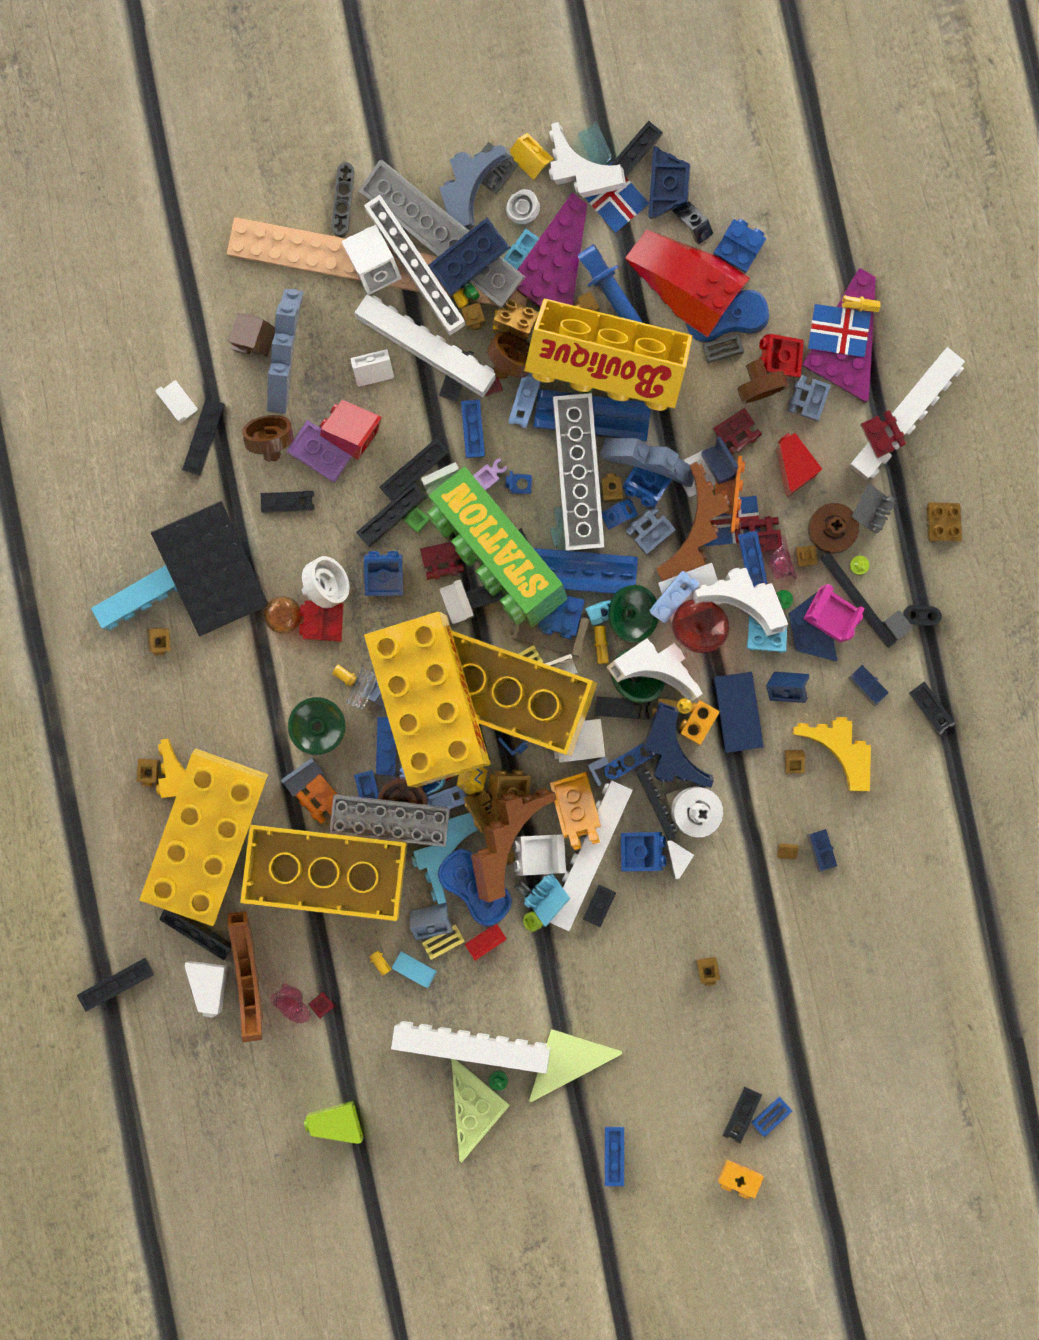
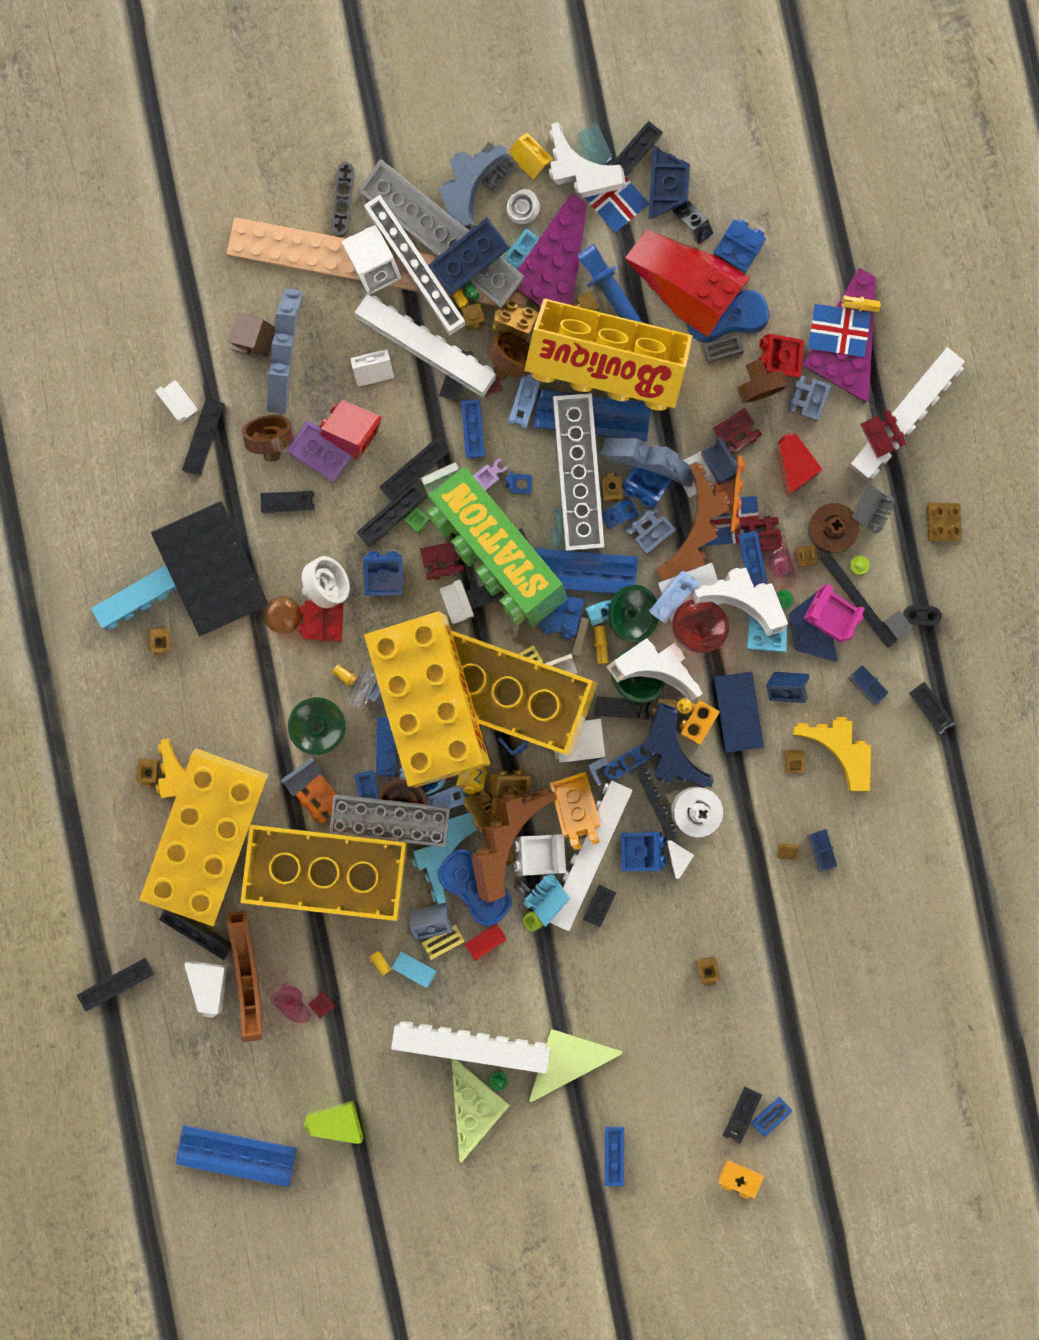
none -> blue plate [175,1125,297,1186]

